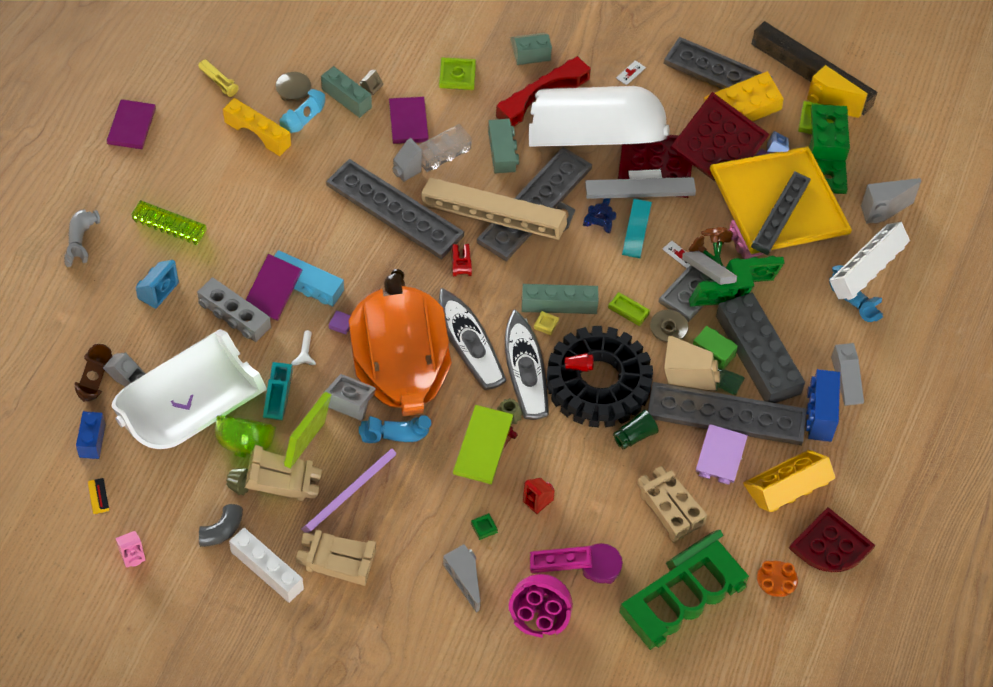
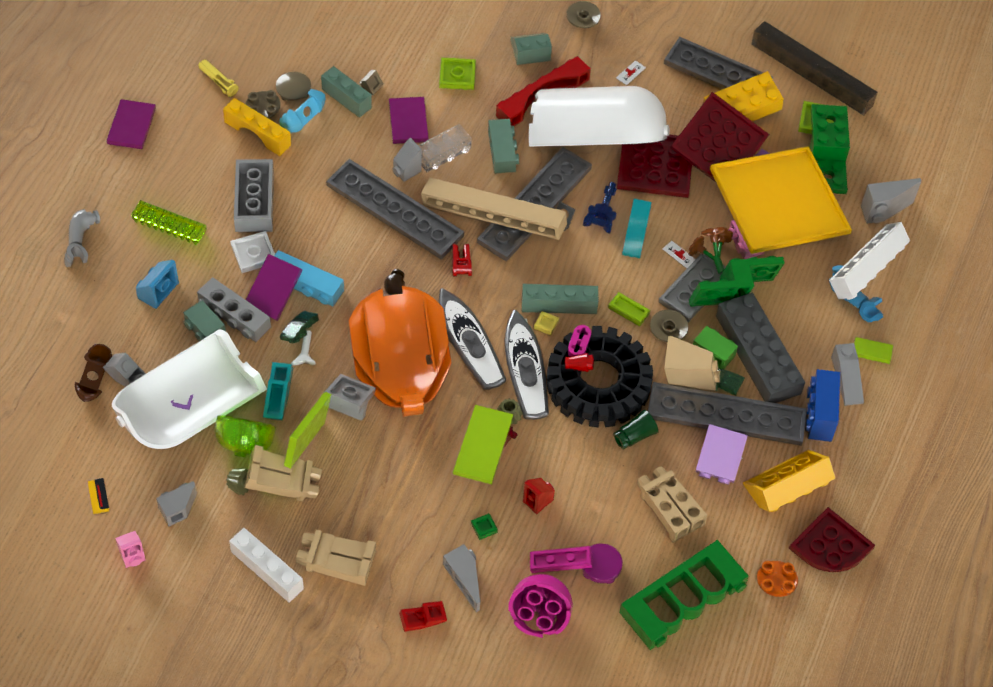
blue brick [76,411,106,459] -> none
dark grey cylinder [199,504,243,547] -> none
lavender tile [301,448,396,533] -> none
medium lavender tile [329,310,351,335] -> none
dark azure piece [359,415,432,443] -> none
light grey tile [585,177,696,199] -> none
white sticker [629,169,662,179] -> none
green tile [666,529,724,569] -> none
light grey tile [682,251,737,285] -> none
dark grey tile [751,171,811,255] -> none
medium blue slope [767,131,789,152] -> none
yellow slope [807,65,868,118] -> none
none -> light grey slope [156,481,197,527]
none -> sand green brick [183,300,226,341]
none -> white tile [230,231,275,273]
none -> light grey brick [234,159,274,232]
none -> dark tan dish [246,90,281,119]
none -> clear green slope [280,311,319,343]
none -> red slope [399,601,447,632]
none -> dark tan dish [567,1,601,28]
none -> dark pink beam [568,325,591,357]
none -> lime tile [854,337,893,364]

